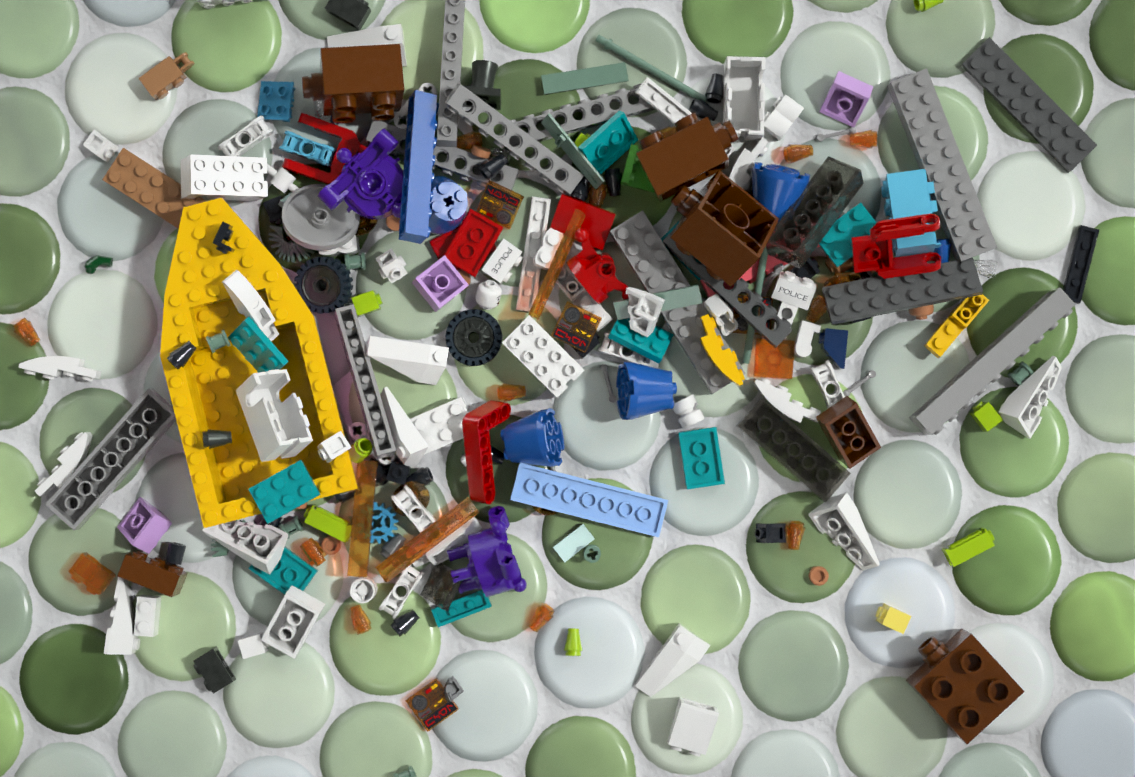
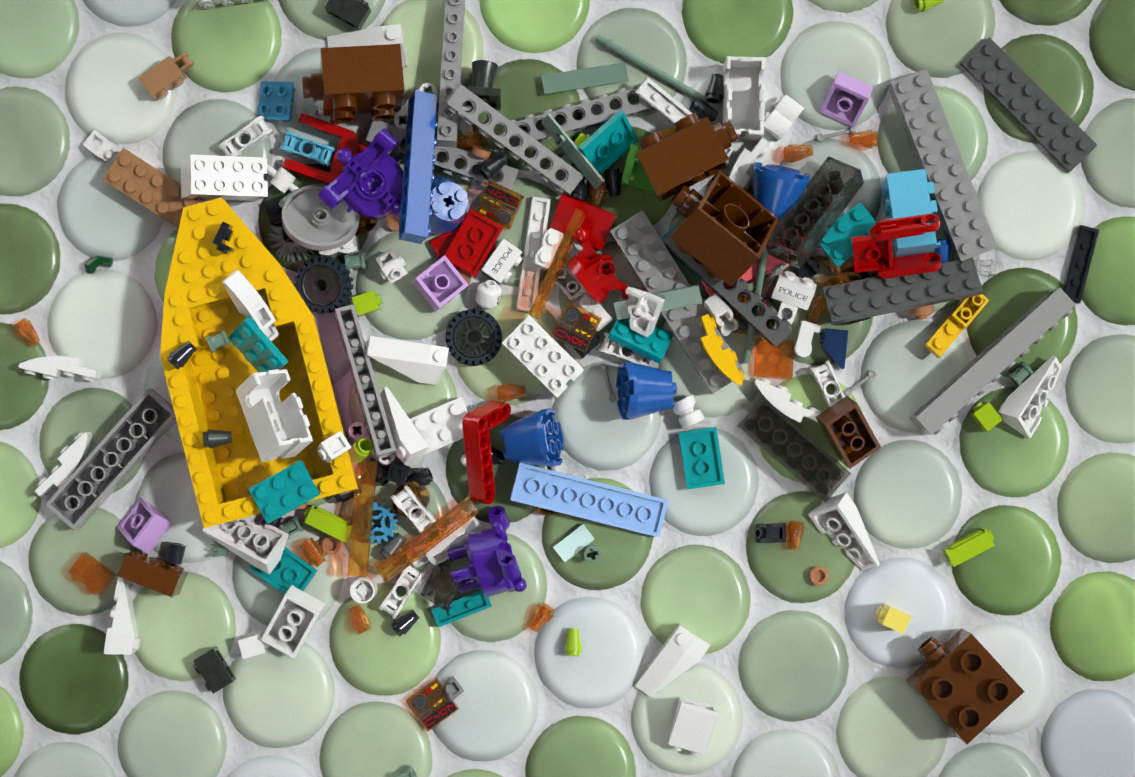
white brick [134,595,161,637] -> none

